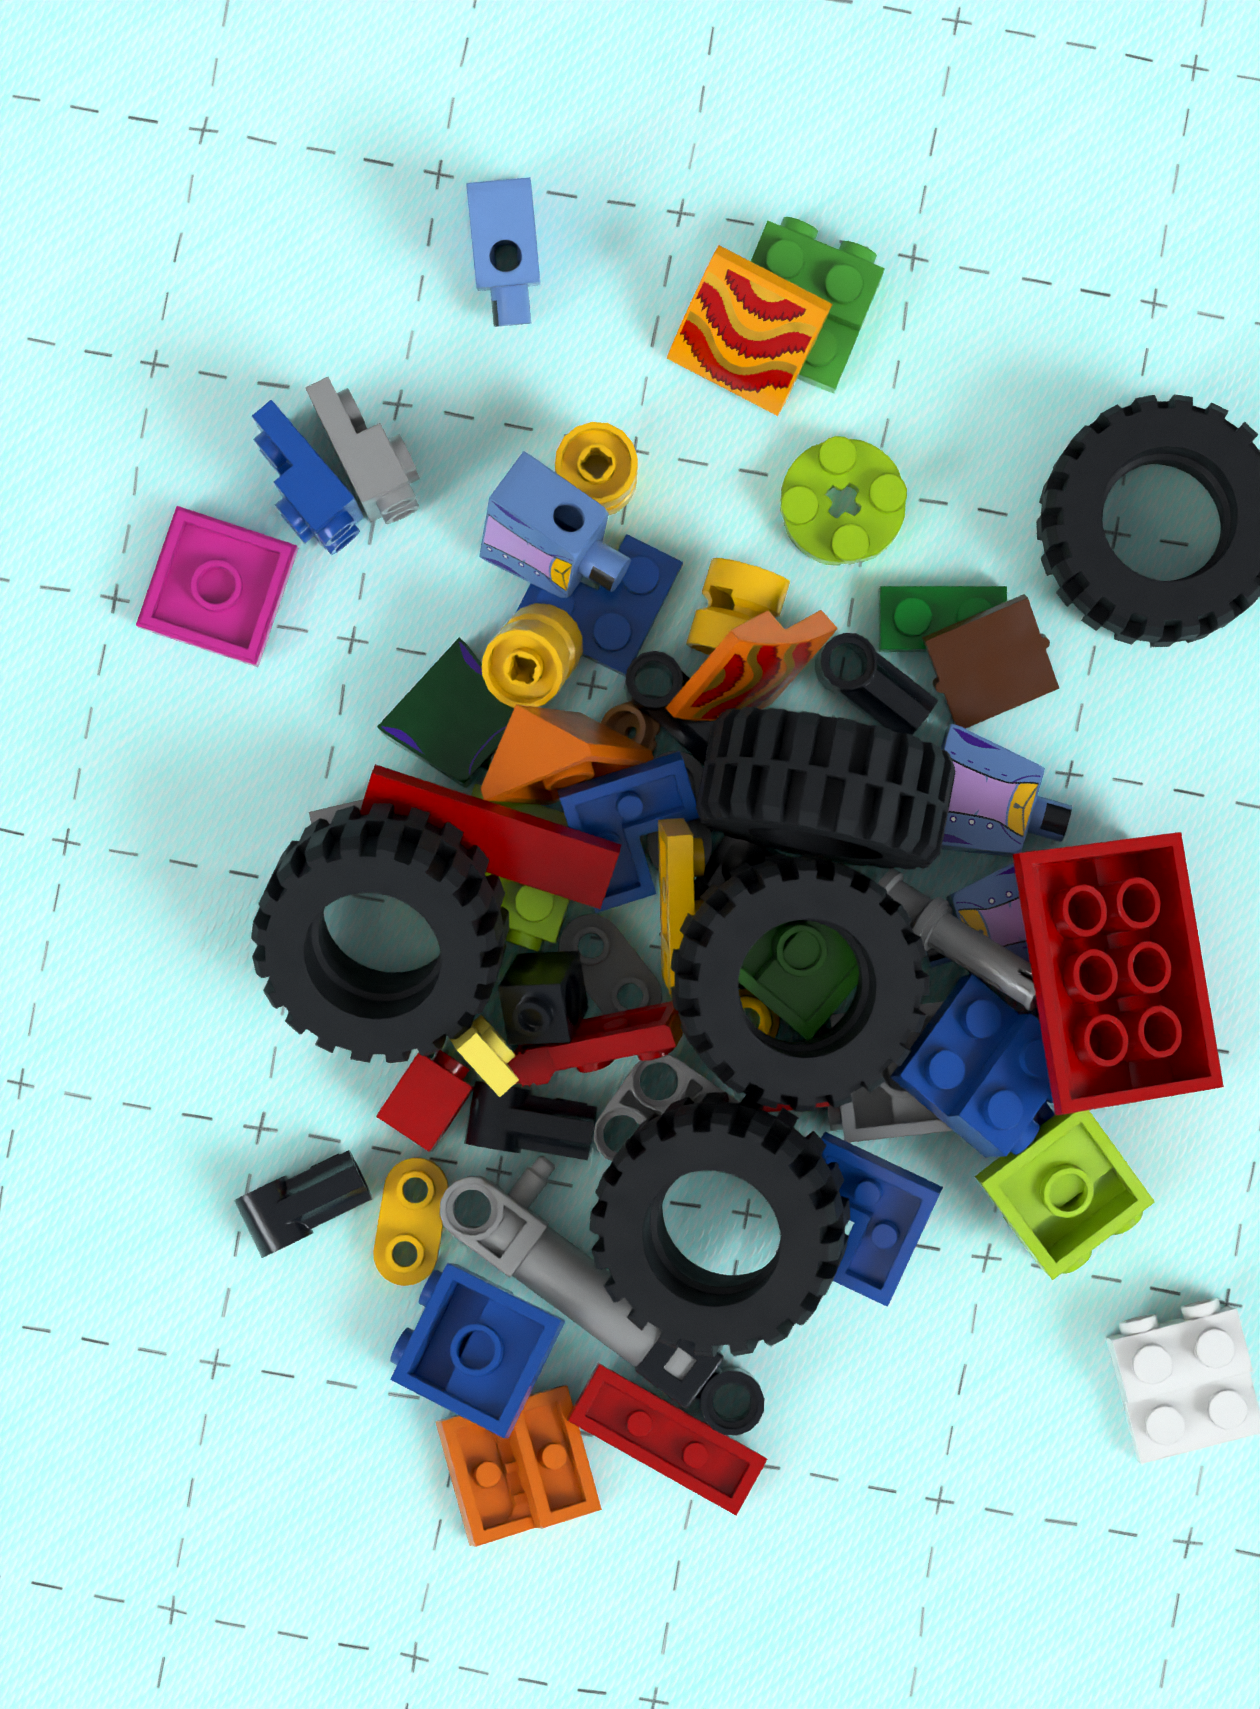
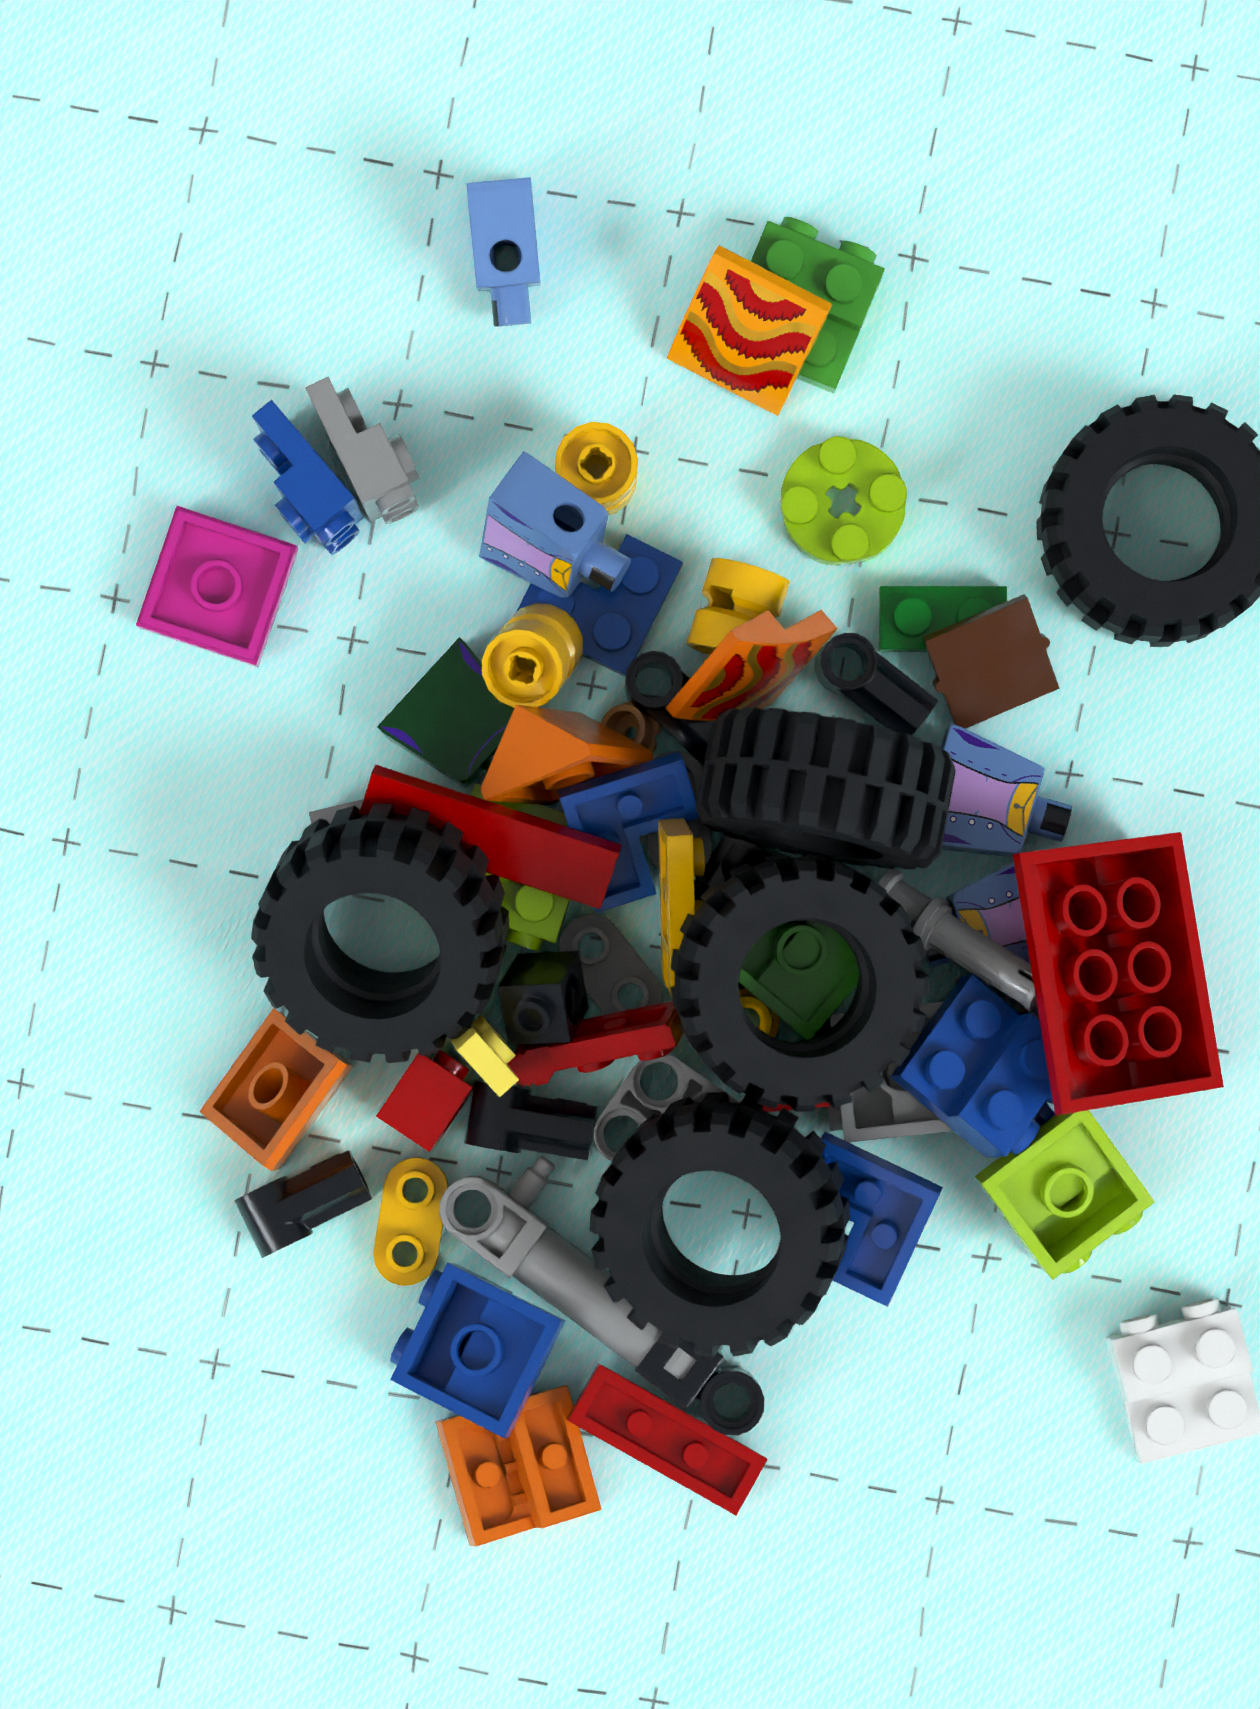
none -> orange slope [199,1008,354,1171]

